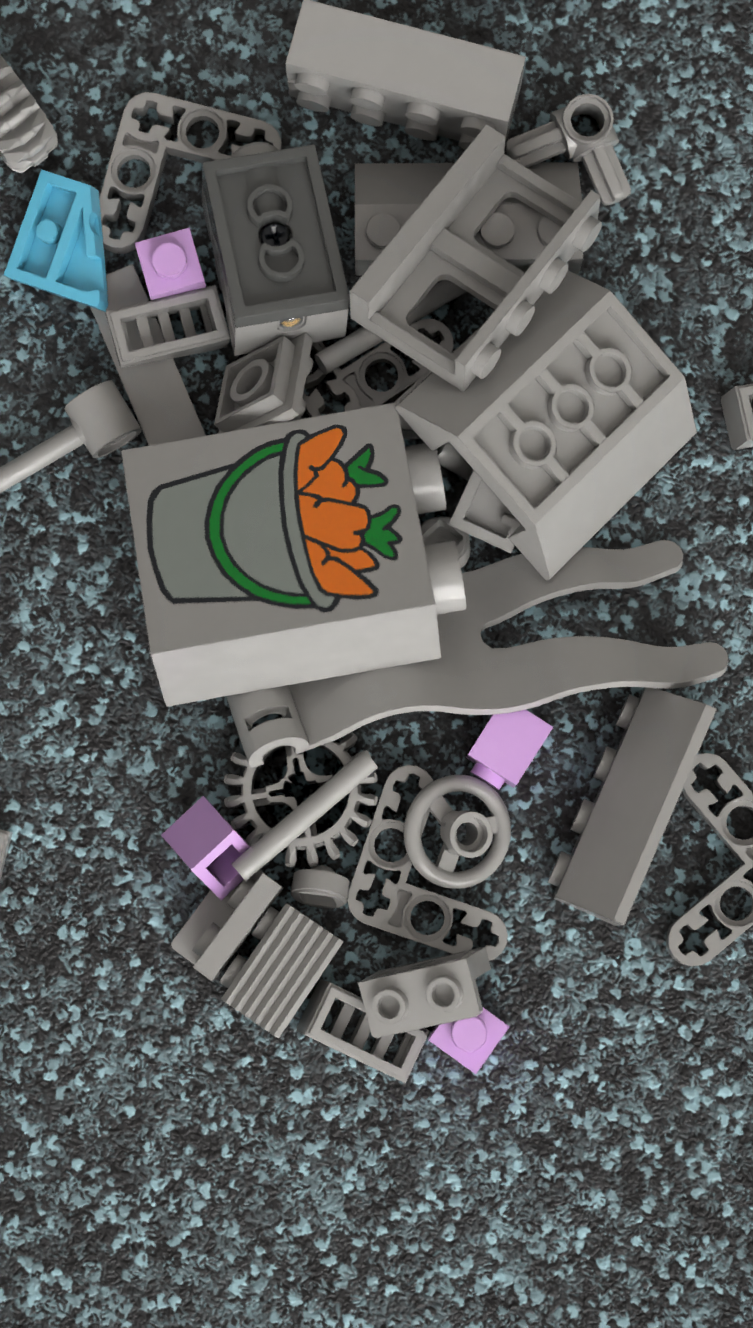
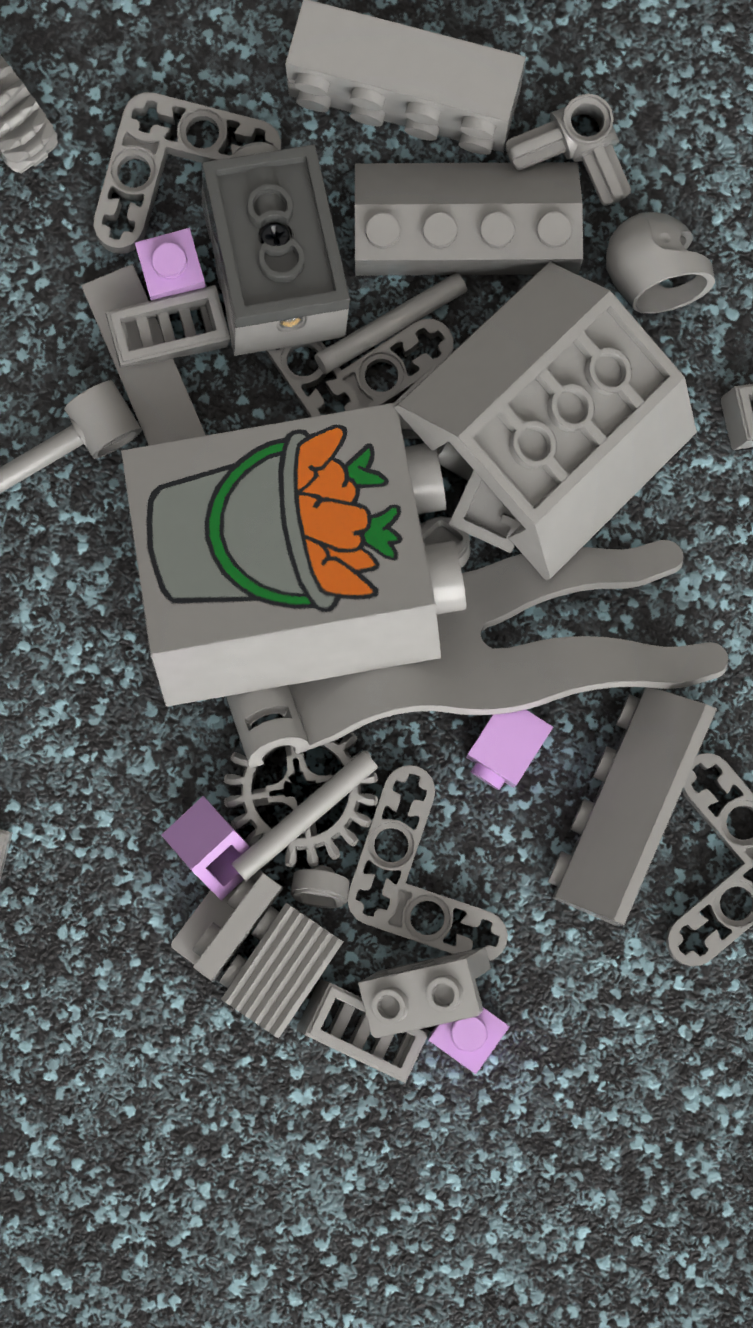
medium azure wing [3,169,108,312] -> none
light grey piece [214,333,313,433] -> none
light grey window [350,124,602,392] -> none
light grey piece [403,774,511,889] -> none
none -> light grey helmet [606,212,715,313]

